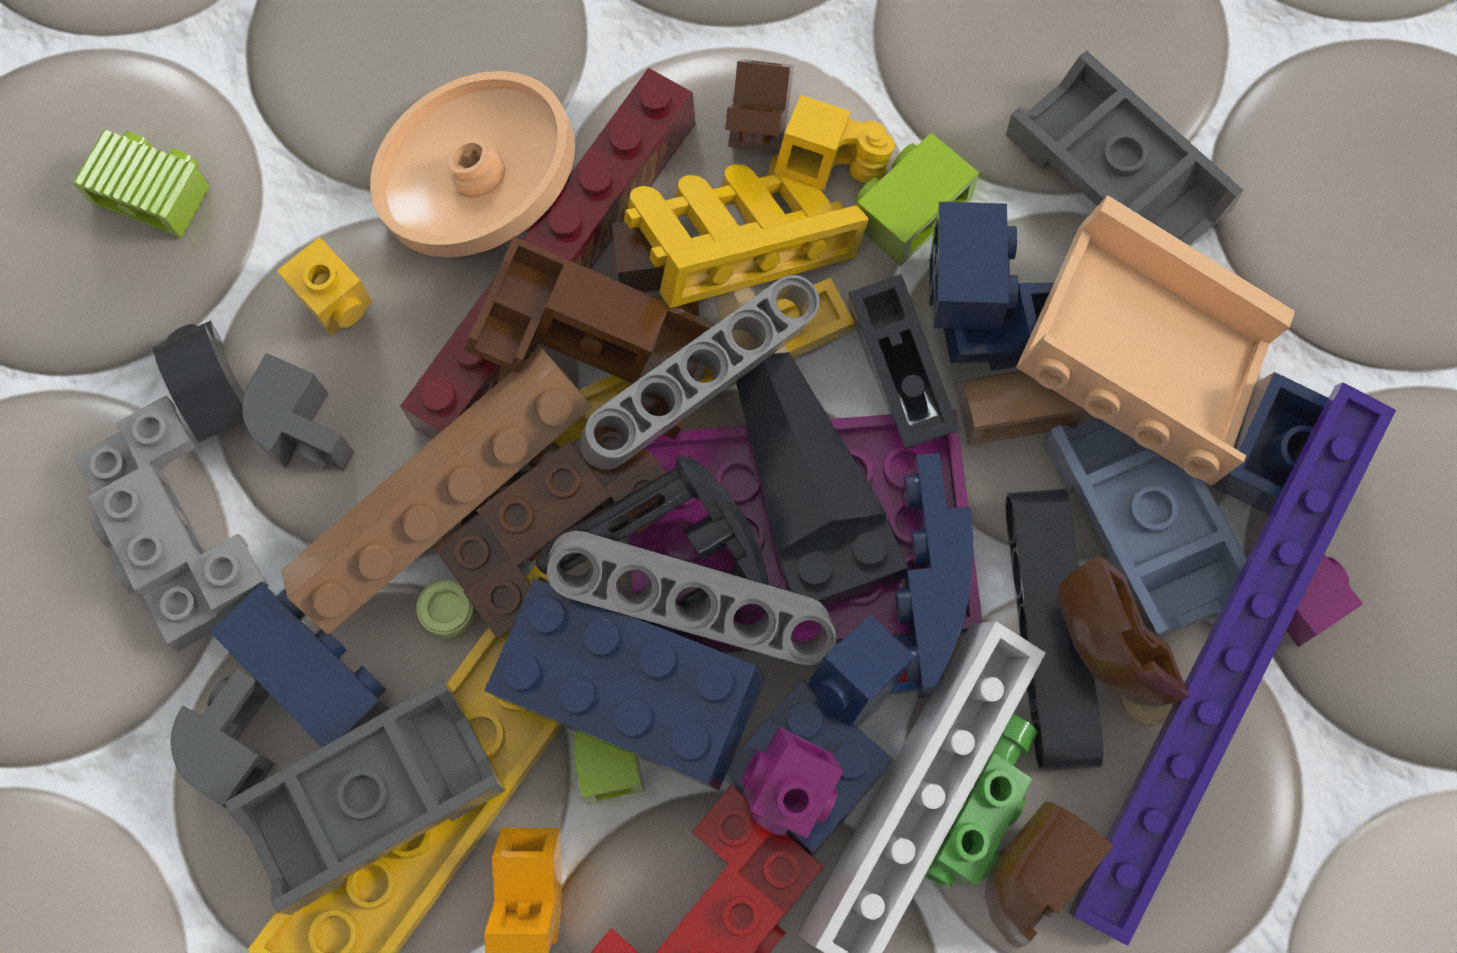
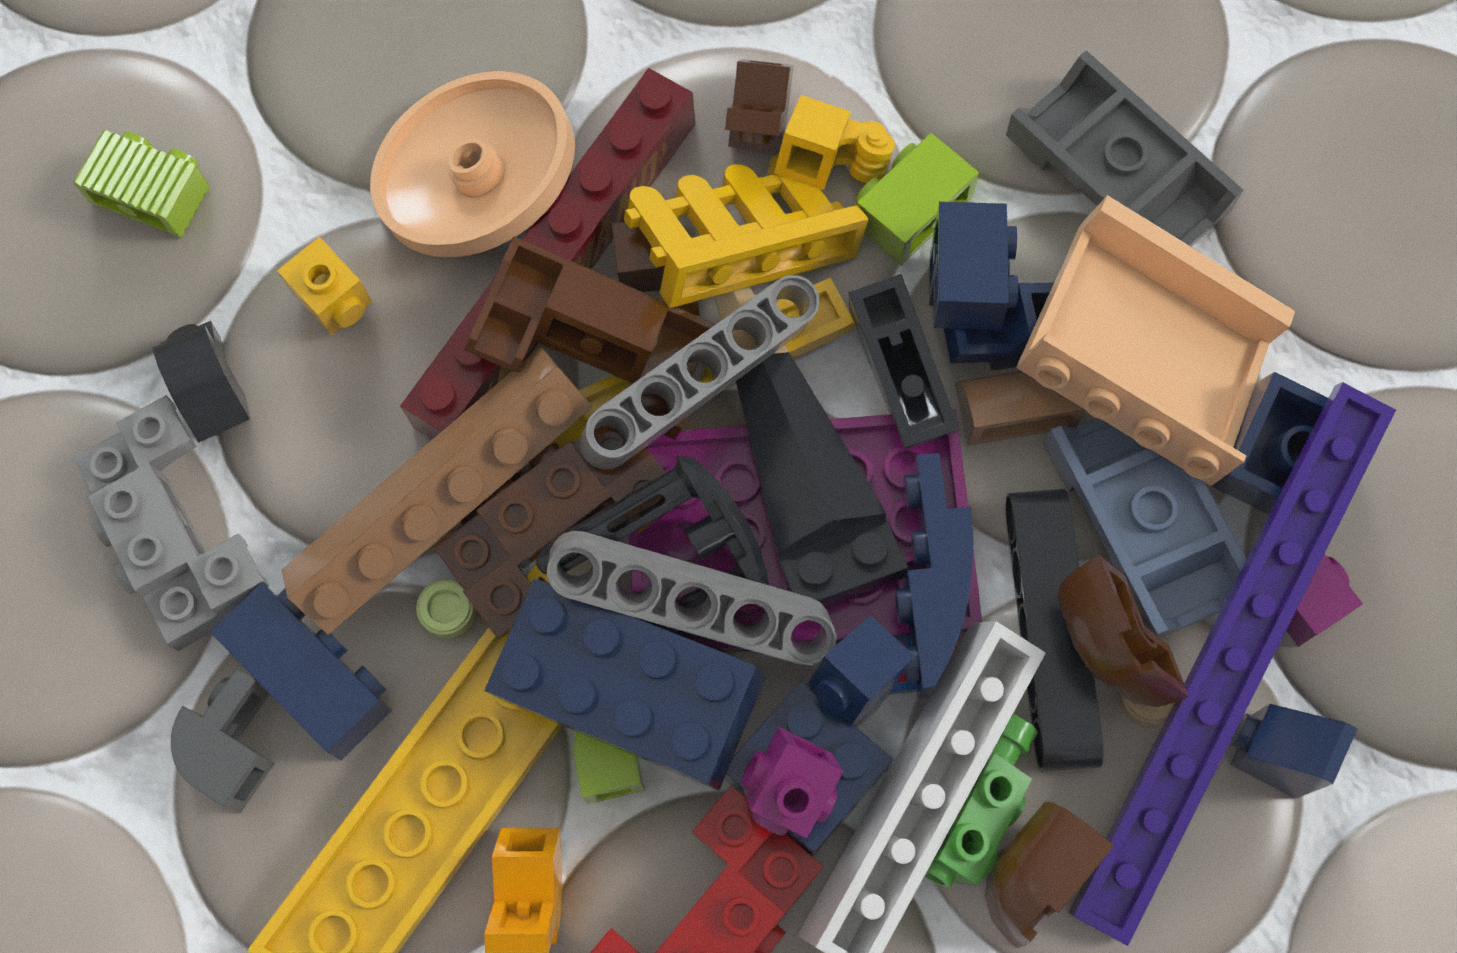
dark grey piece [224,679,506,915] -> none
dark grey brick [242,353,354,471] -> none
none -> dark blue slope [1230,704,1358,799]

